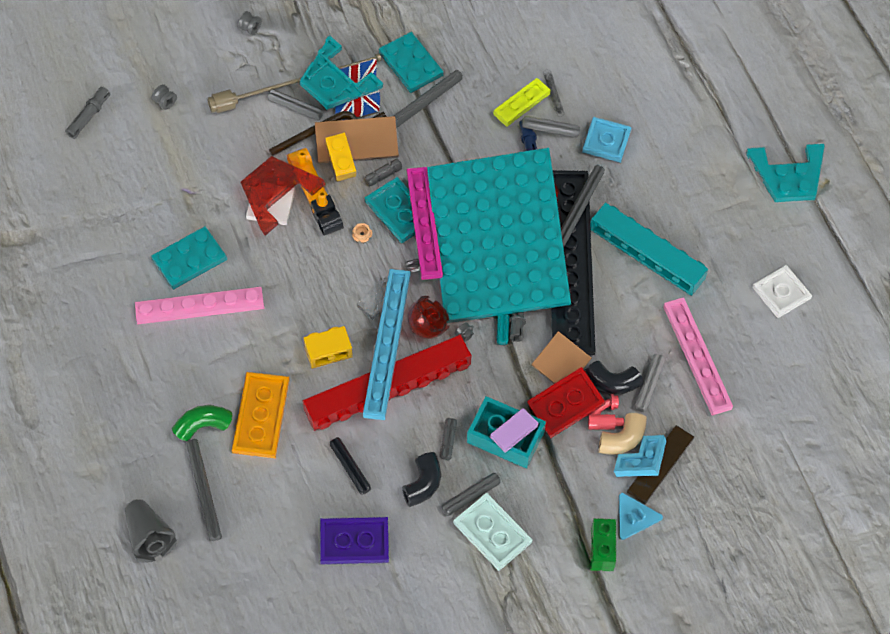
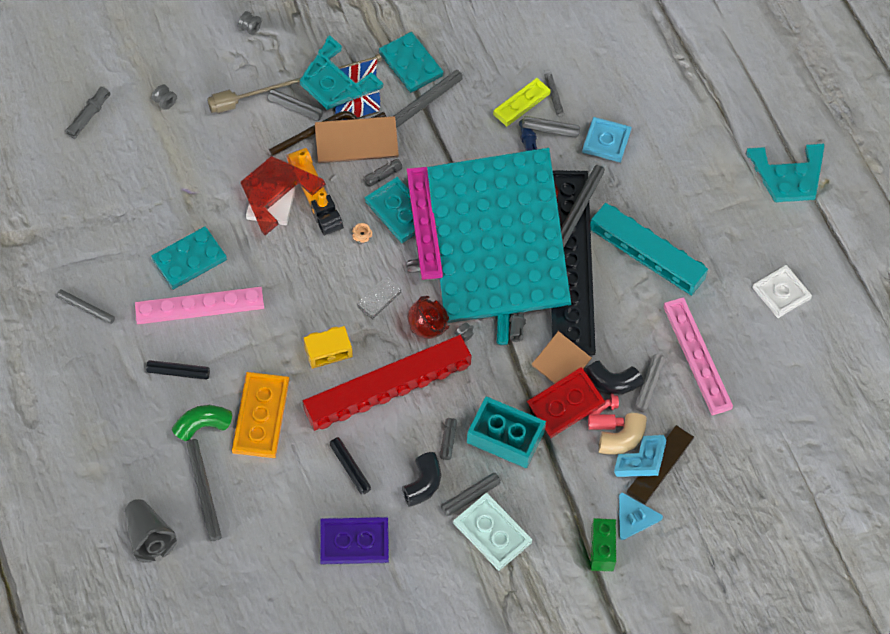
yellow brick [325,133,356,182] -> none
medium azure tile [363,269,411,420] -> none
lavender tile [490,408,538,453] -> none
none -> dark grey bar [57,289,115,324]
none -> black axle [146,360,210,380]

